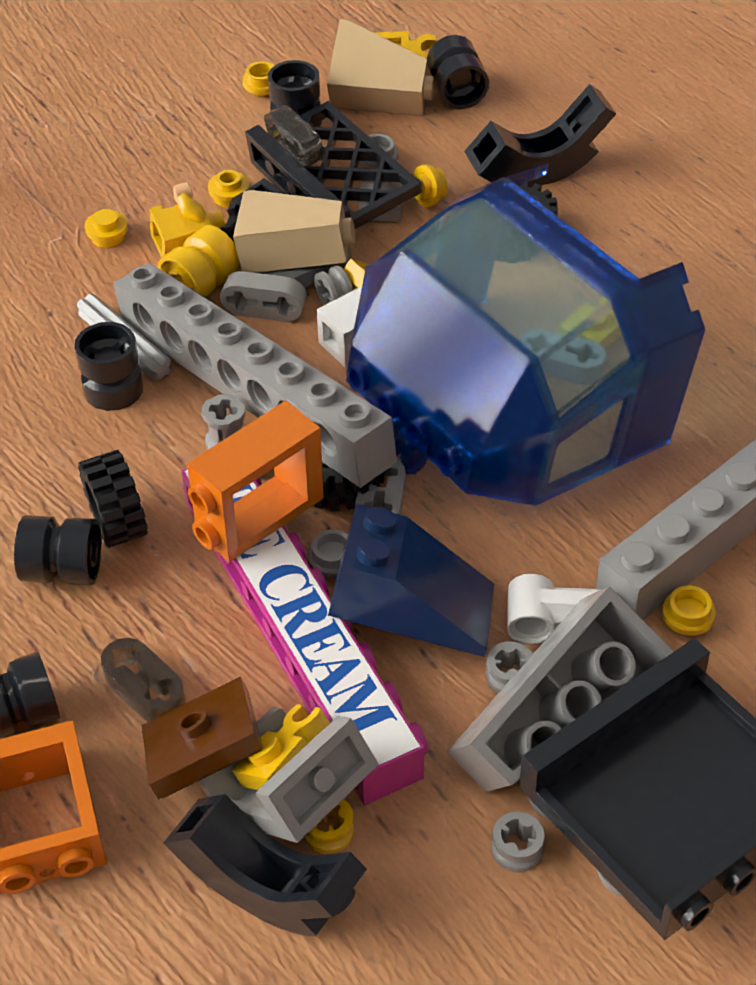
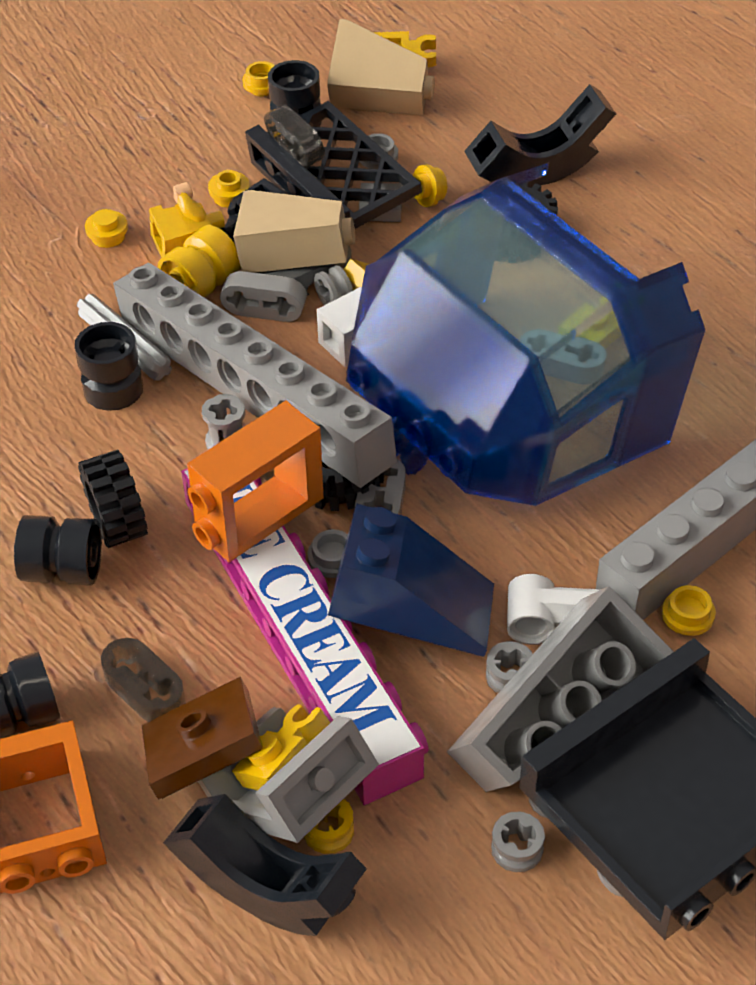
black wheel [427,35,489,109] -> none

